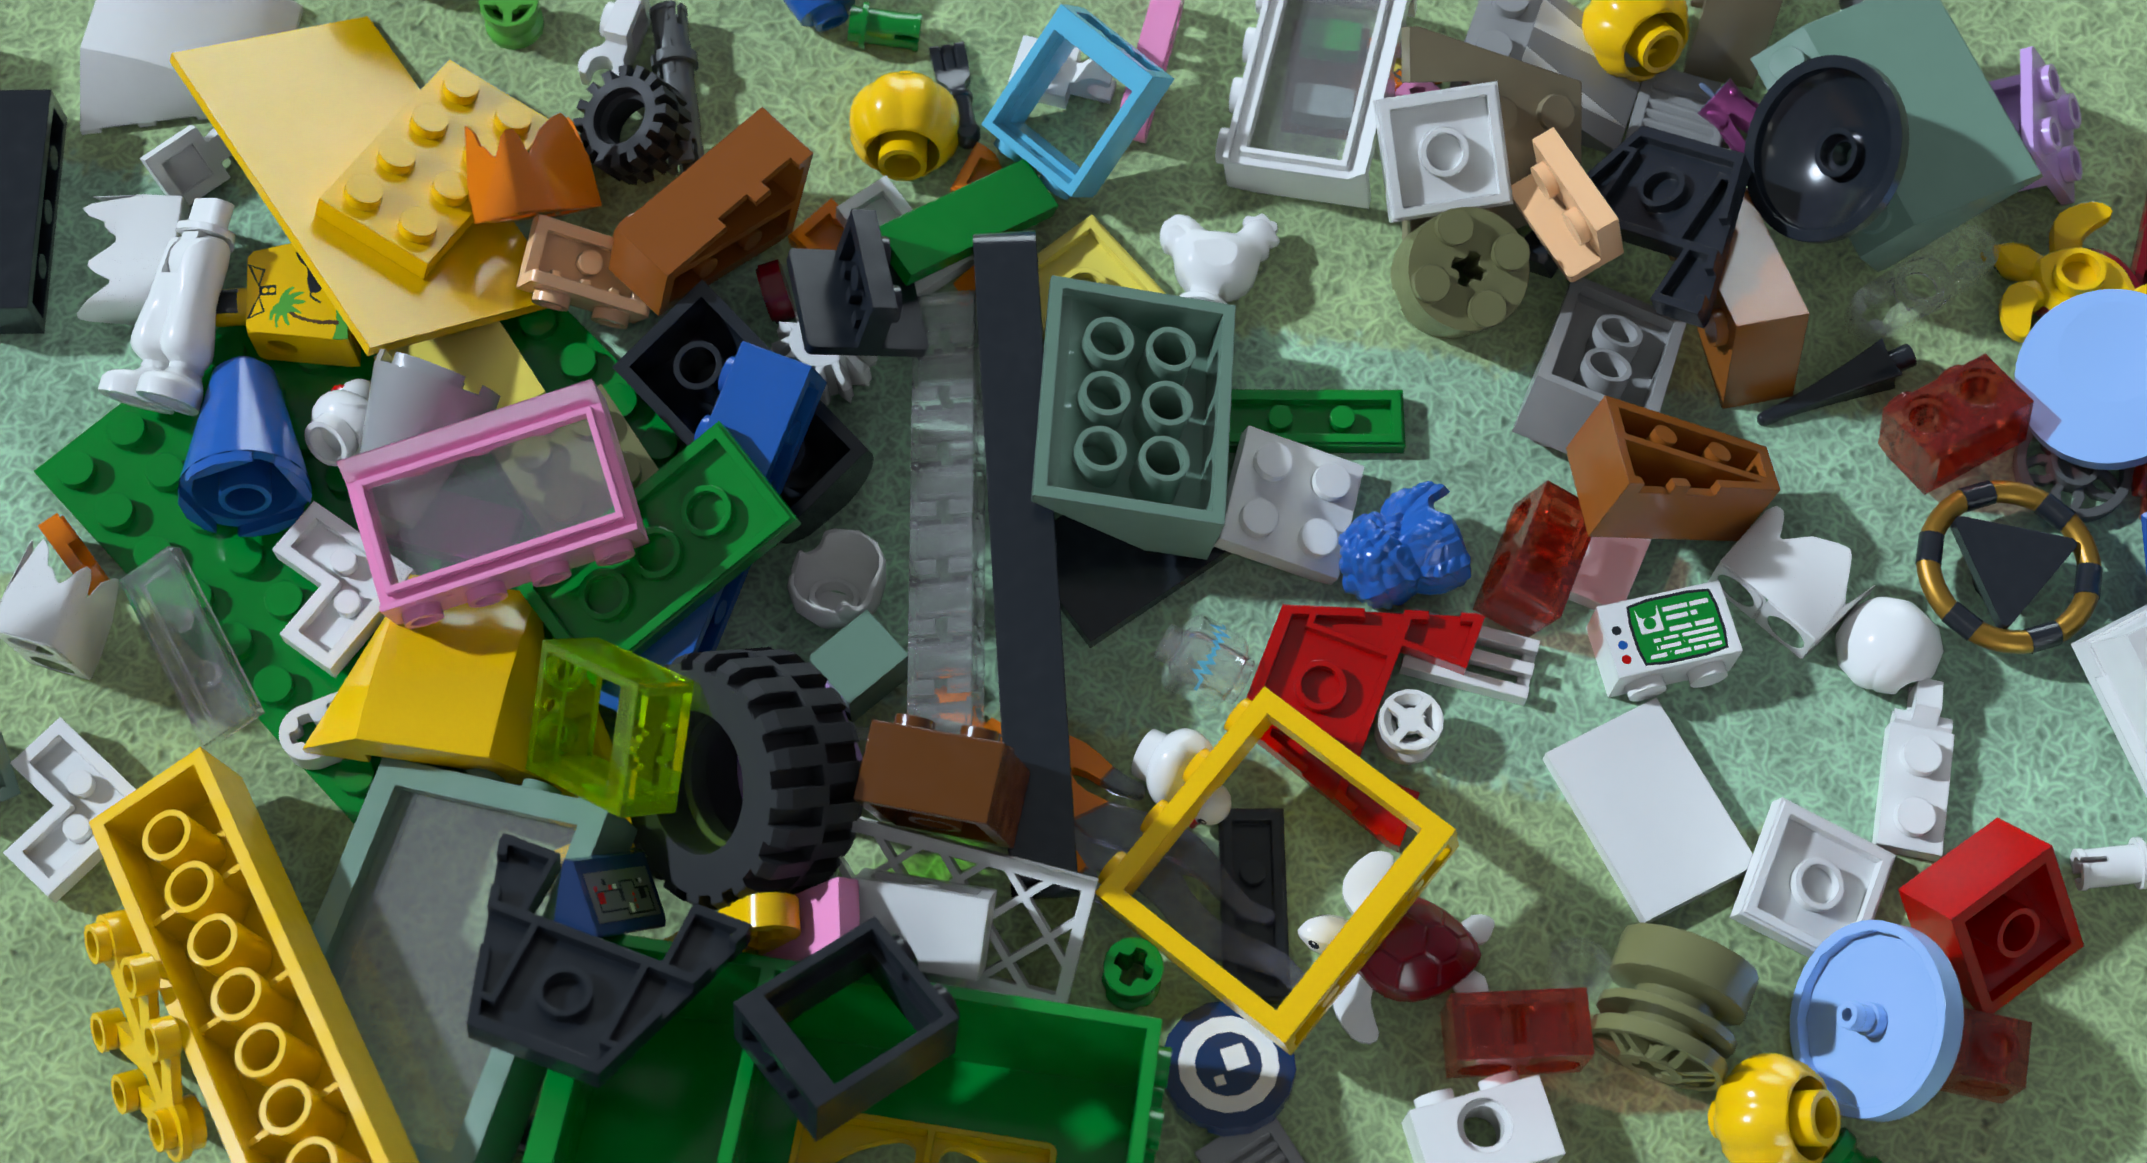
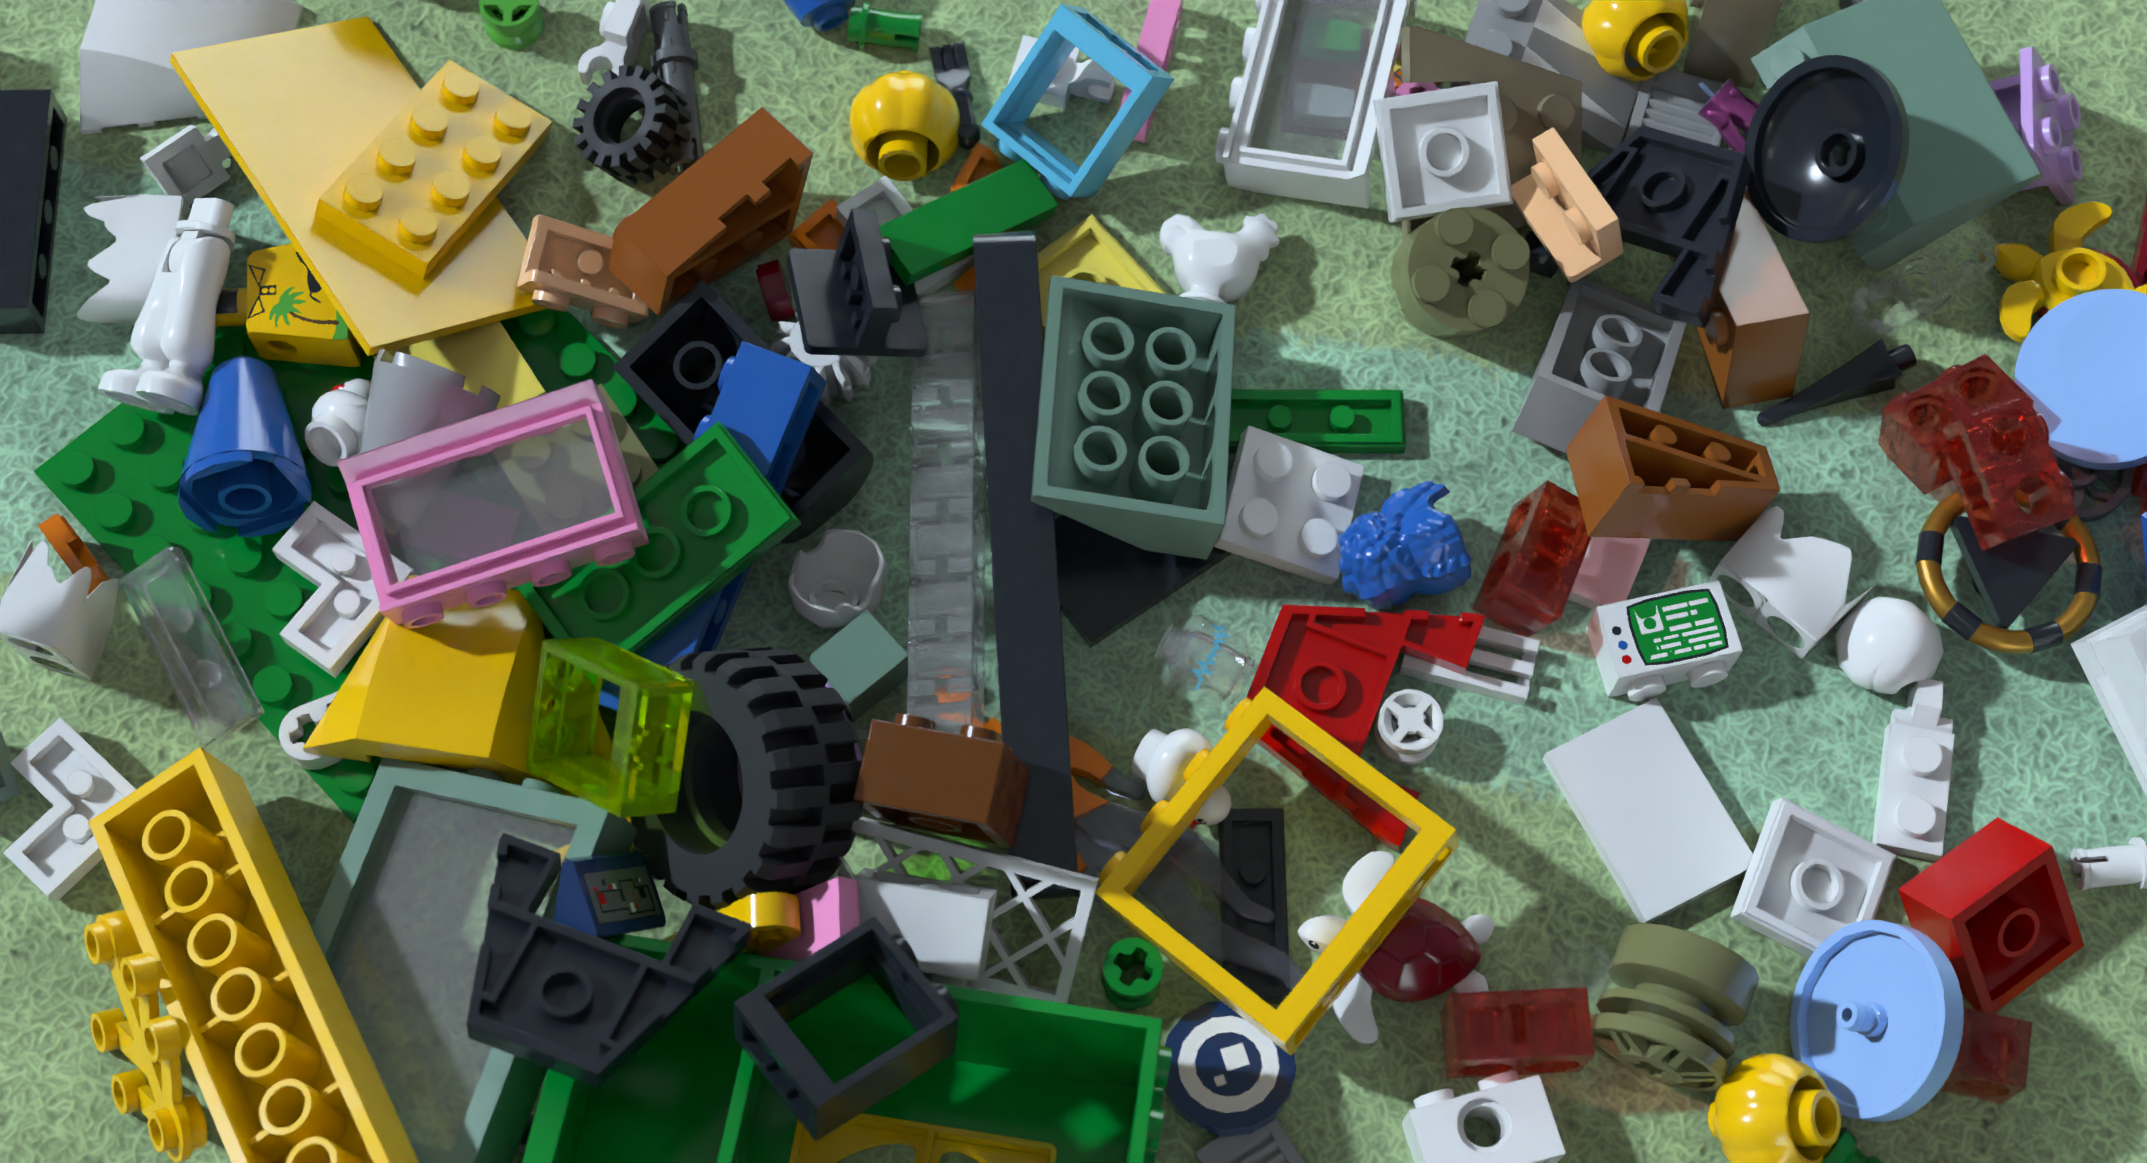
orange piece [465,113,602,225] -> none
none -> clear red brick [1935,395,2078,551]

